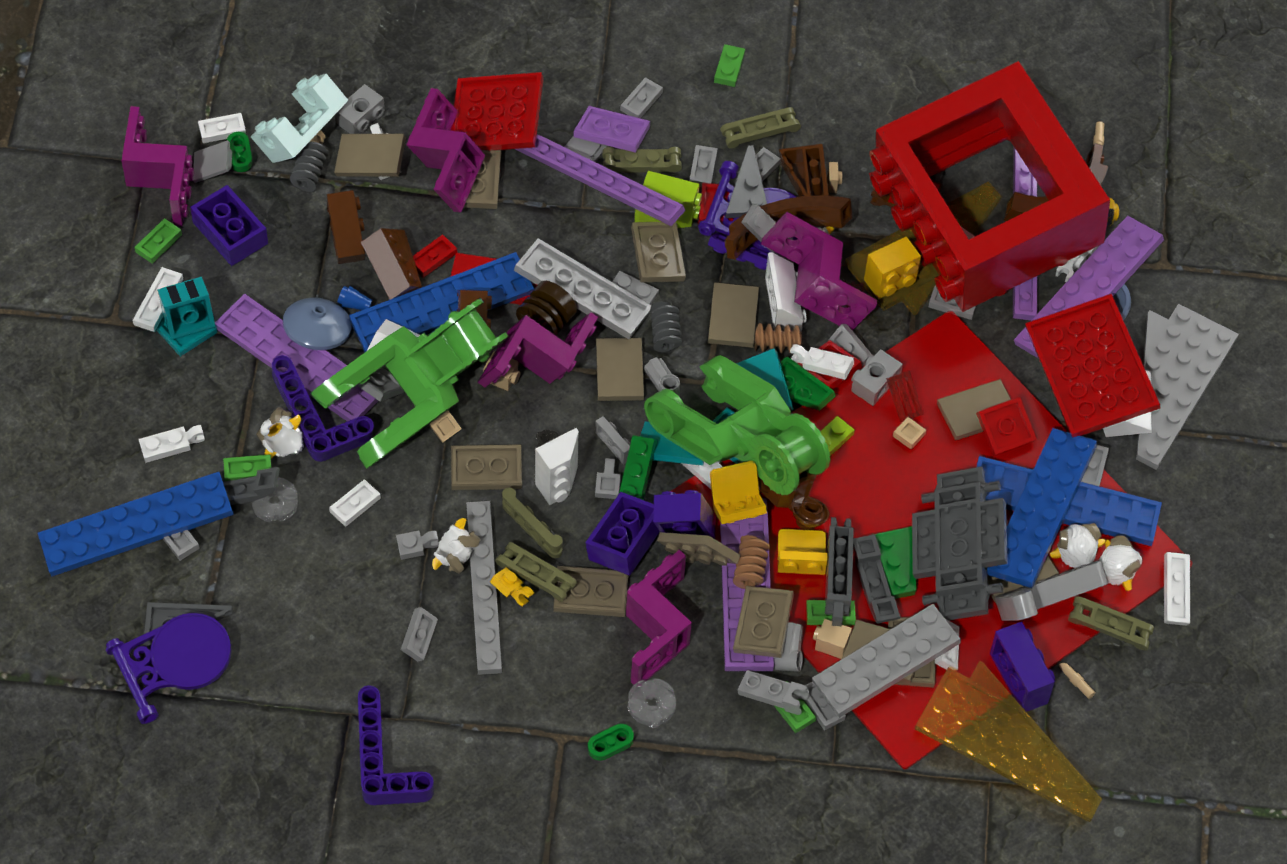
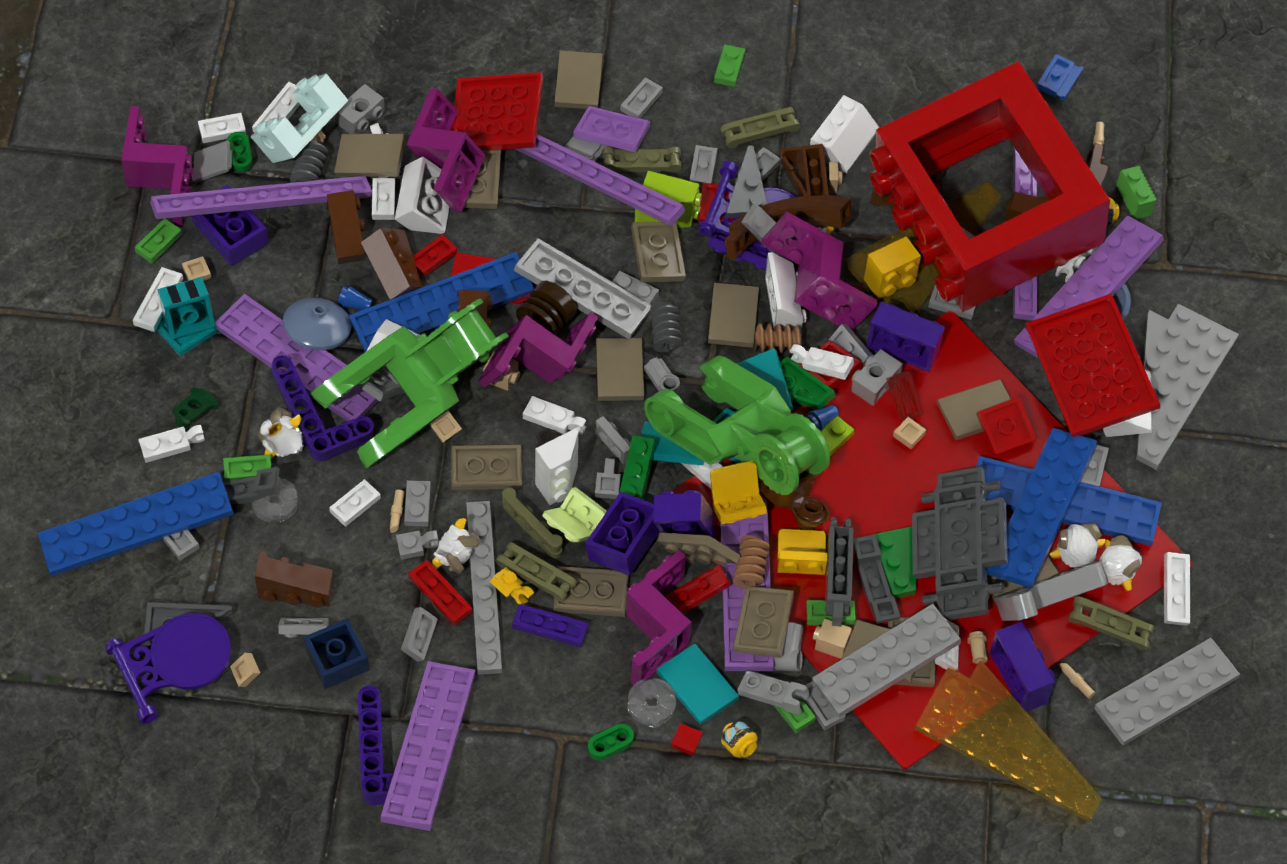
none -> medium lavender plate [150,176,372,219]
none -> dark green piece [172,388,218,428]
none -> tan plate [182,256,212,281]
none -> tan plate [230,653,260,687]
none -> white plate [252,82,300,133]
none -> reddish brown wedge [255,551,334,607]
none -> light grey plate [278,618,329,638]
none -> dark blue brick [303,618,369,689]
none -> white plate [372,178,395,220]
none -> medium lavender plate [381,661,475,831]
none -> tan piece [390,490,405,533]
none -> white slope [394,157,449,234]
none -> light grey plate [404,480,431,527]
none -> red plate [408,560,472,626]
none -> dark purple plate [512,604,588,648]
none -> white plate [523,396,586,435]
none -> yellowish green bracket [542,487,607,543]
none -> dark tan tile [554,51,603,109]
none -> teal tile [656,644,739,725]
none -> red tile [664,564,731,614]
none -> red tile [671,723,703,756]
none -> yellow head [721,721,758,758]
none -> blue cone [805,405,839,431]
none -> white slope [810,95,879,174]
none -> dark purple brick [866,302,945,372]
none -> tan pin [967,631,988,664]
none -> blue plate [1036,54,1084,102]
none -> light grey plate [1094,638,1240,746]
none -> bright green brick [1116,166,1157,220]

